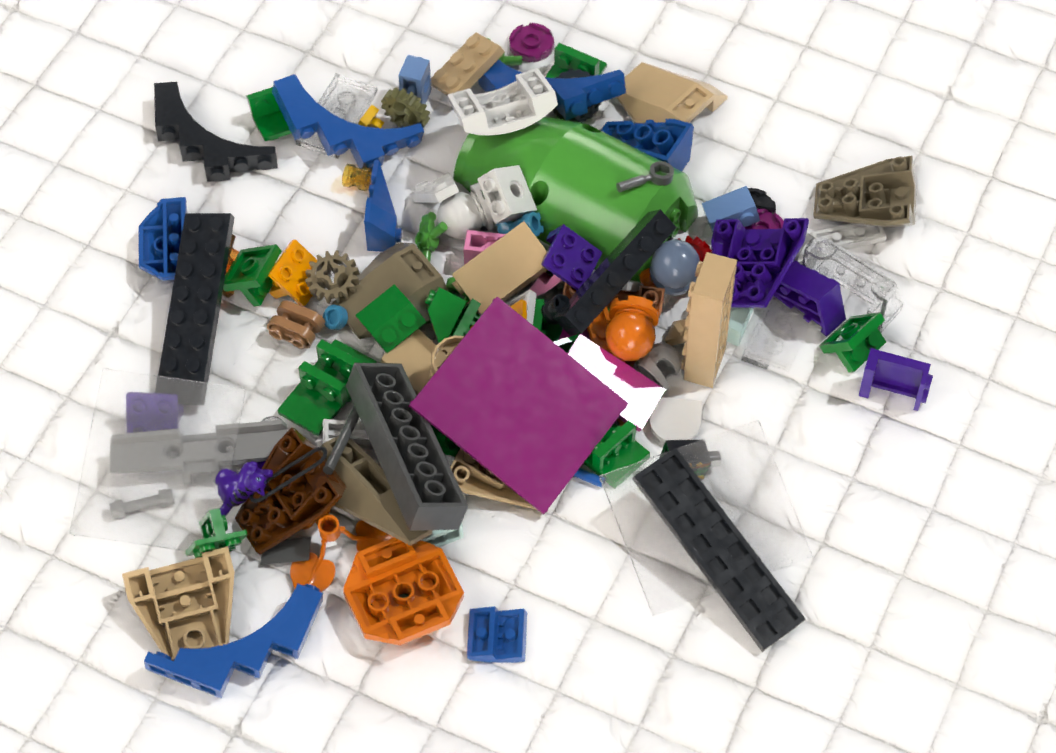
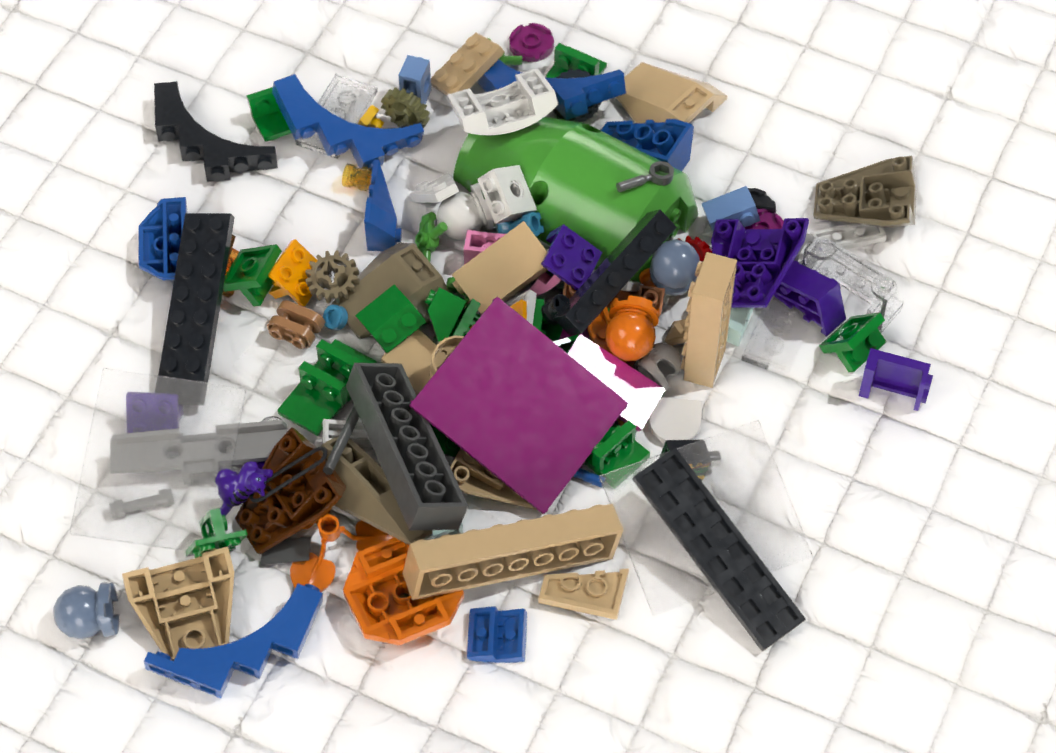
none -> sand blue tile [53,582,119,639]
none -> tan brick [402,504,624,600]
none -> tan wing [538,569,629,620]

